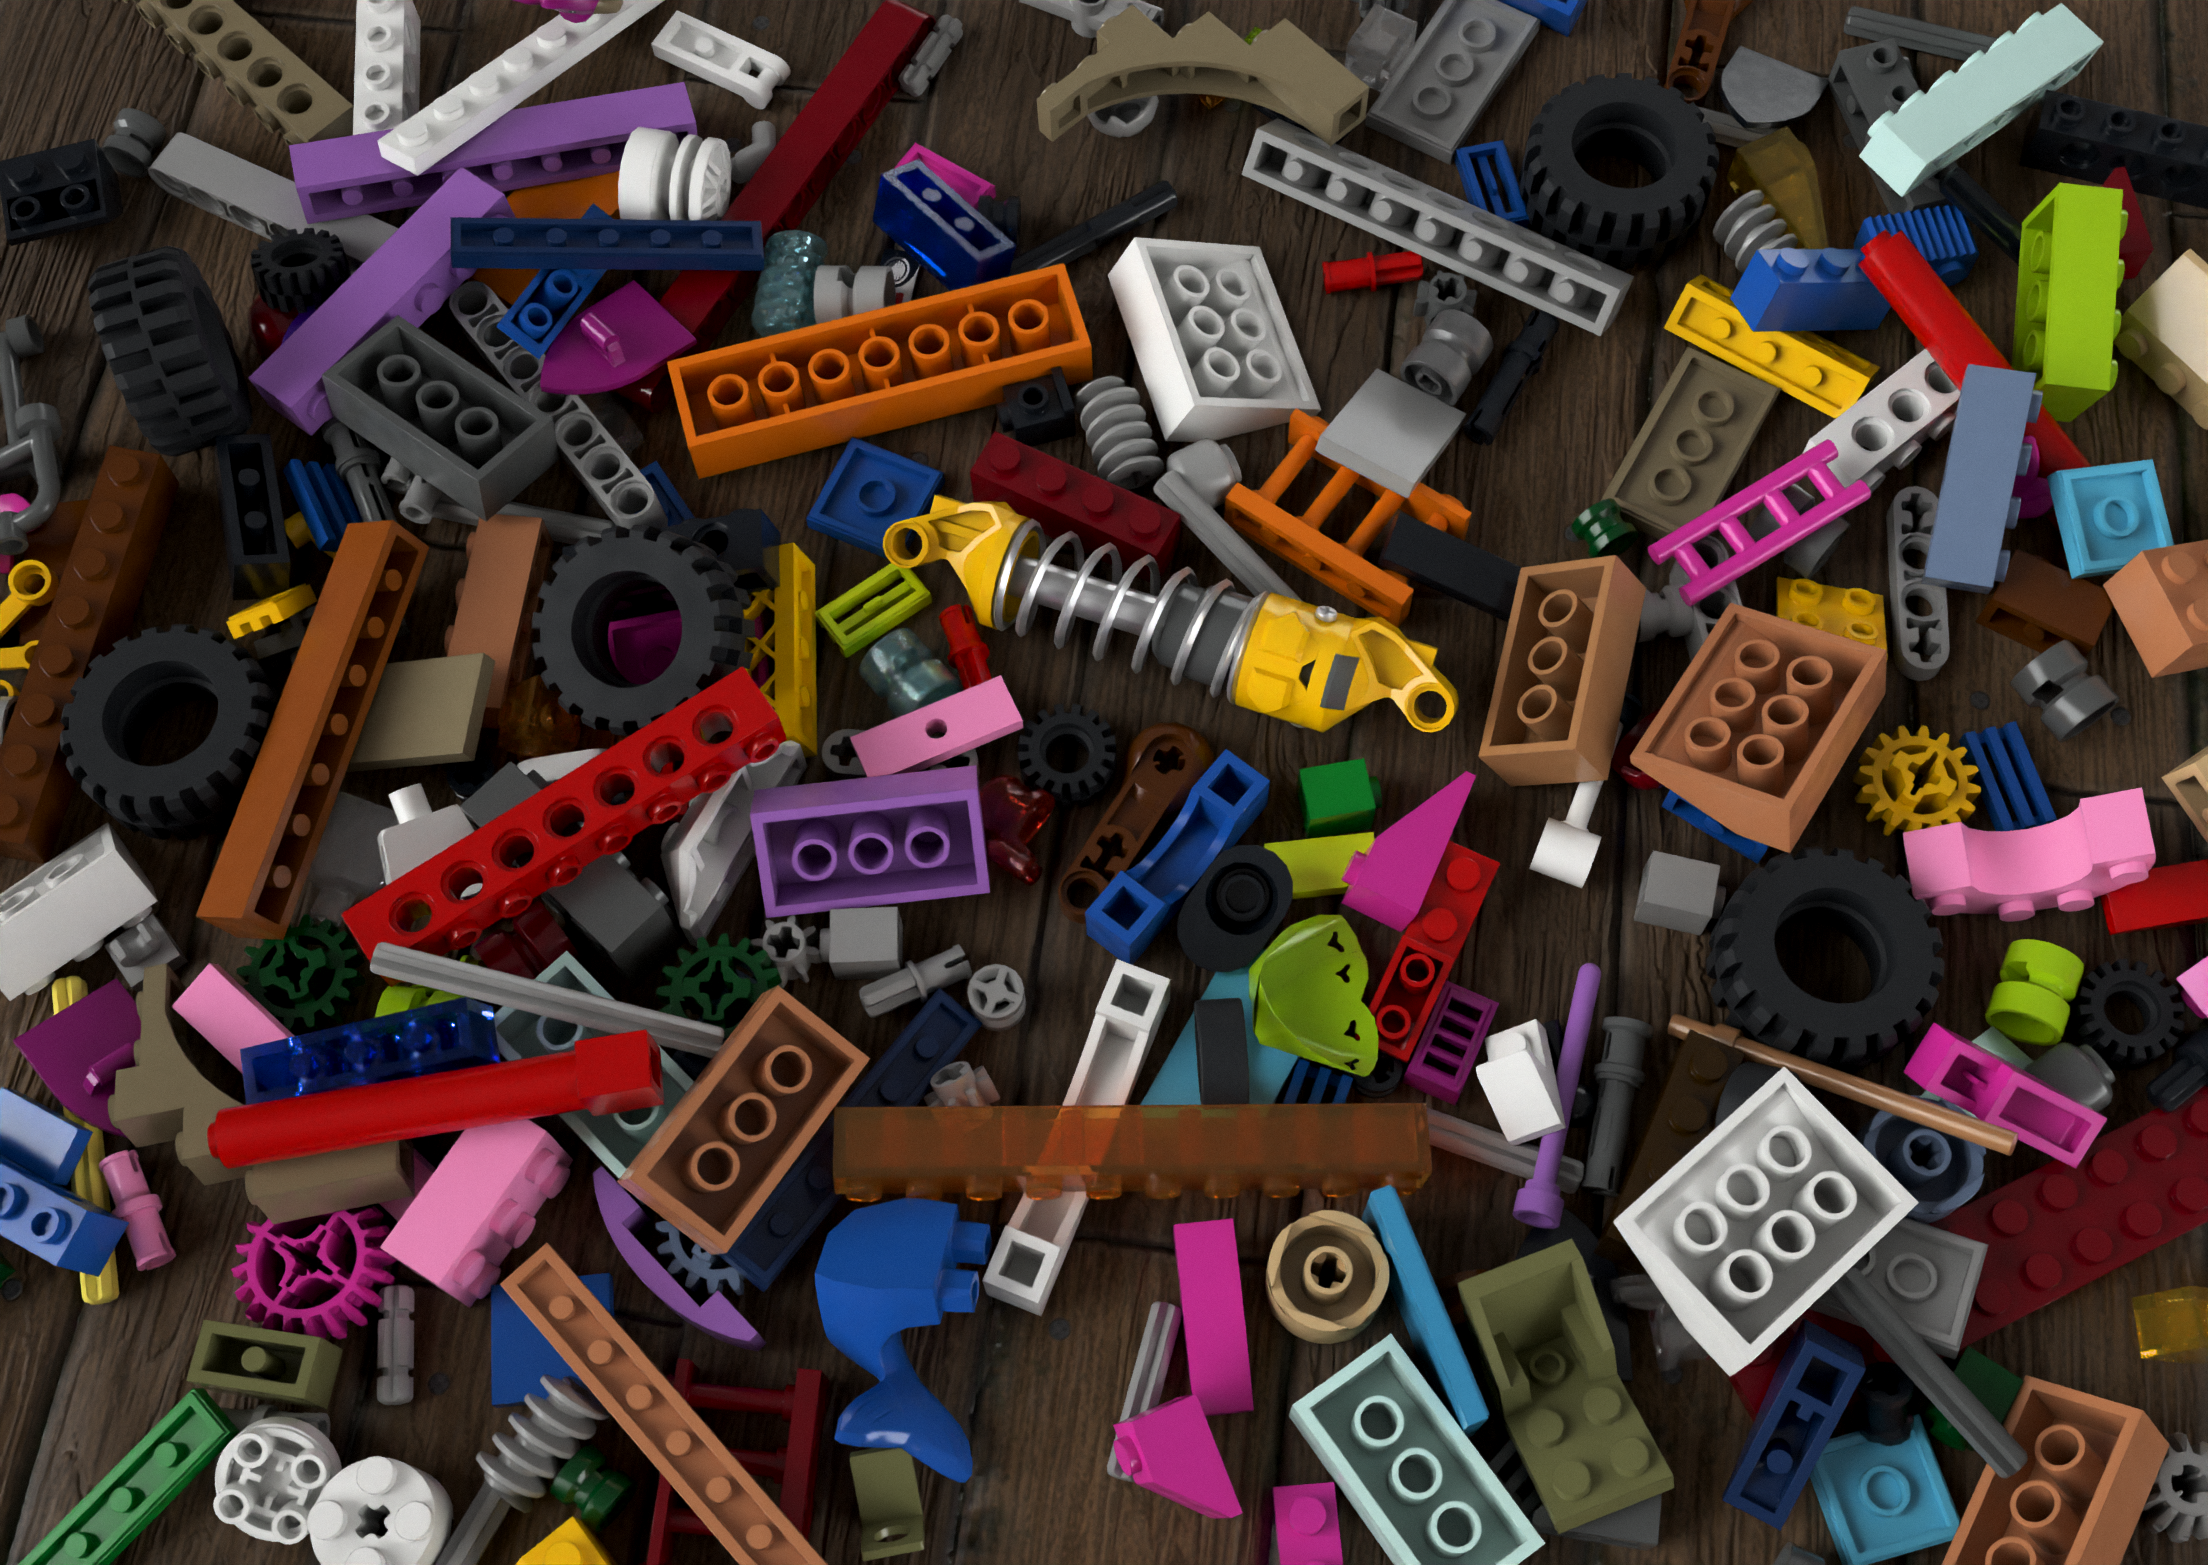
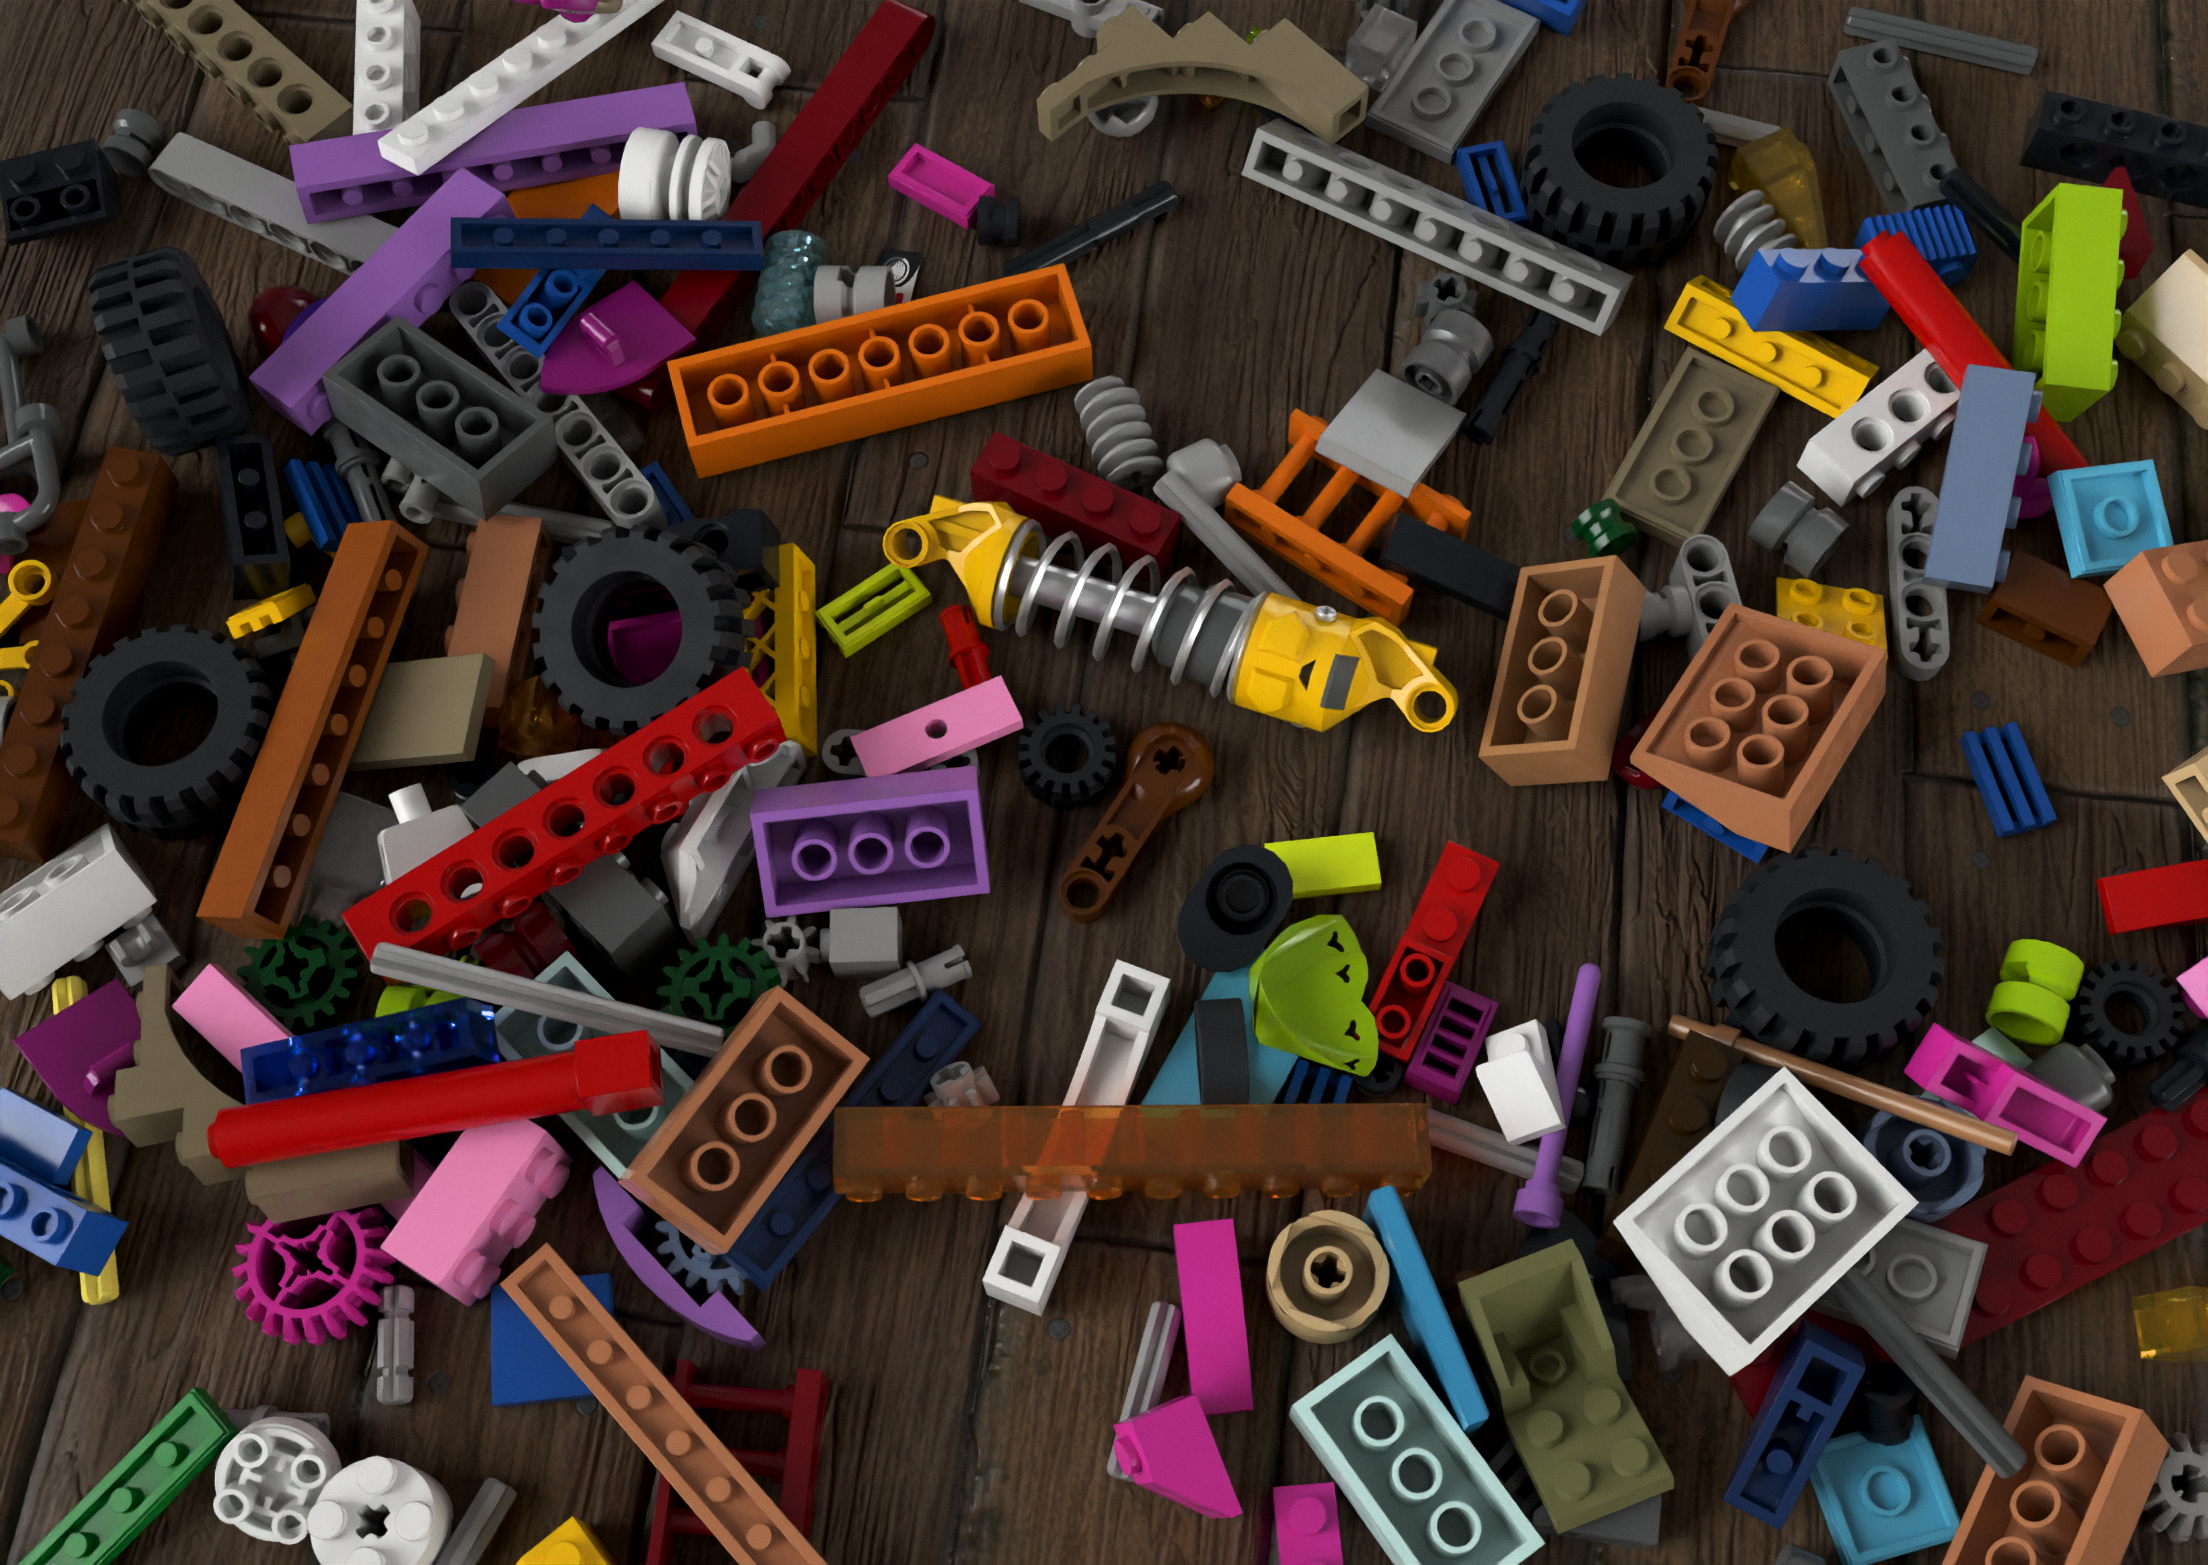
bright pink pin [98,1150,176,1271] -> none
olive brick [186,1320,343,1409] -> none
black tyre [250,228,351,313] -> none
light grey piece [476,1374,610,1513] -> none
dark green wheel [550,1444,638,1533] -> none
blue tile [806,437,945,559] -> none
blue hips [815,1198,992,1483] -> none
olive bracket [849,1448,924,1561] -> none
clear light blue wheel [859,628,960,717] -> none
clear blue brick [872,159,1016,291] -> none
light grey axle [898,14,963,97] -> none
light grey wheel [967,964,1026,1032] -> none
clear red piece [980,774,1055,886] -> none
black brick [996,366,1076,447] -> none
blue arch [1085,749,1270,965] -> none
white slope [1108,237,1321,442] -> none
green brick [1296,758,1382,839] -> none
red axle [1322,251,1423,294] -> none
dark pink slope [1341,771,1476,933] -> none
white piece [1529,692,1642,889] -> none
light grey brick [1634,850,1726,936] -> none
dark pink bar [1648,439,1871,607] -> none
black shield [1719,46,1829,129] -> none
yellow gear [1853,725,1981,836] -> none
light aqua brick [1859,3,2104,197] -> none
bright pink brick [1902,787,2156,922] -> none
dark green brick [1918,1346,2024,1451] -> none
dark grey wheel [2010,640,2120,743] -> none

